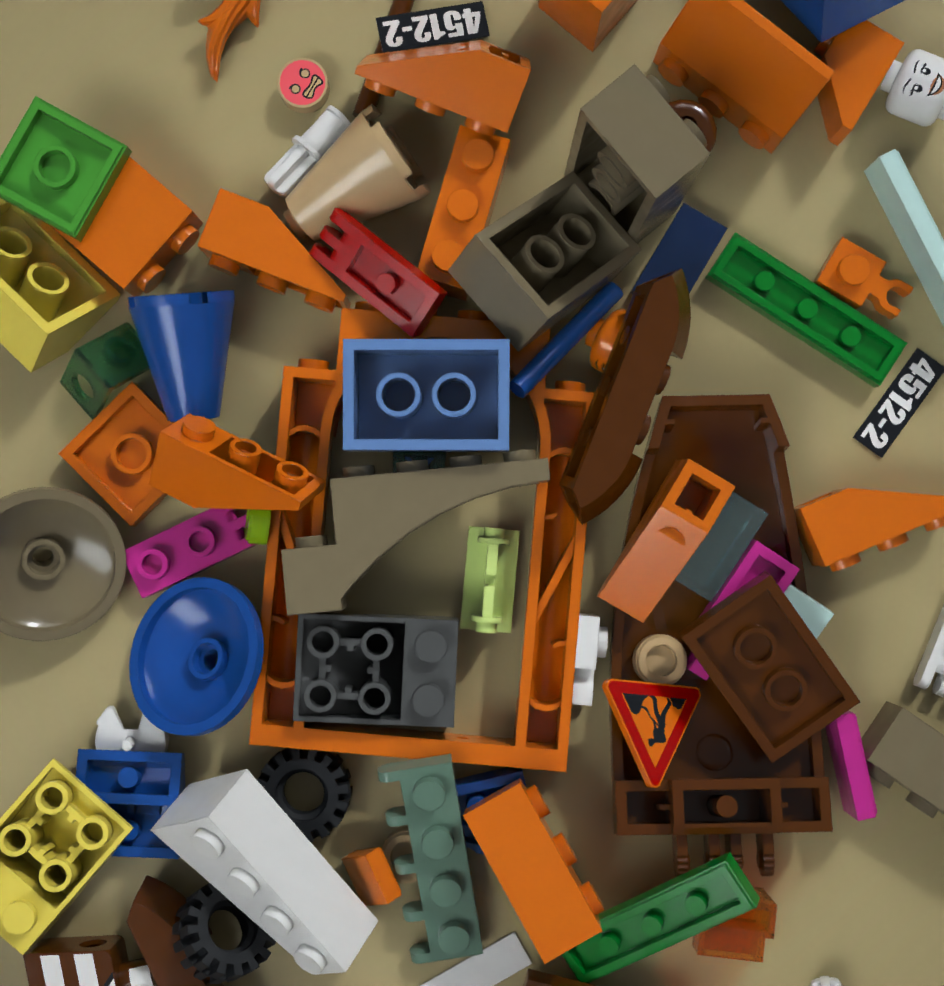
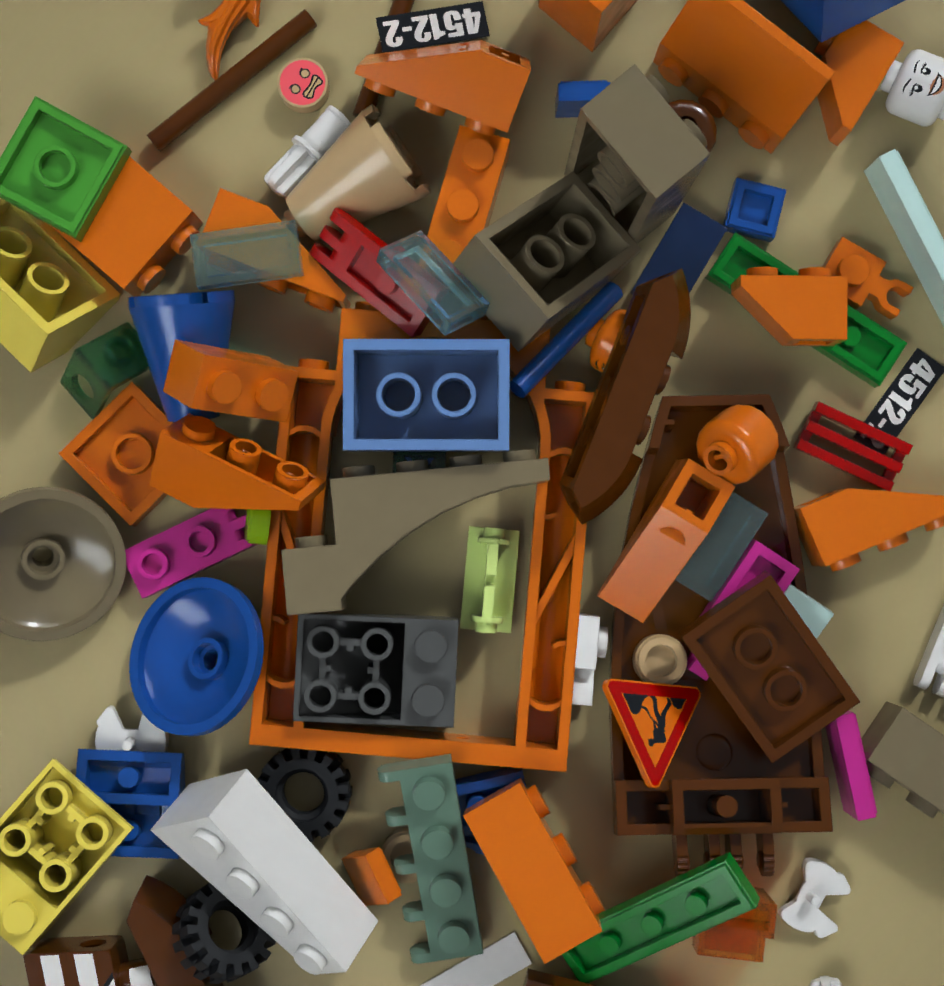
none -> reddish brown bar [147,9,317,151]
none -> orange brick [163,339,299,422]
none -> clear light blue tile [190,220,304,290]
none -> clear light blue tile [376,230,490,336]
none -> blue tile [555,80,610,118]
none -> orange head [696,404,779,485]
none -> blue tile [723,177,786,242]
none -> orange slope [731,266,848,346]
none -> white piece [778,857,851,938]
none -> red tile [793,401,913,491]

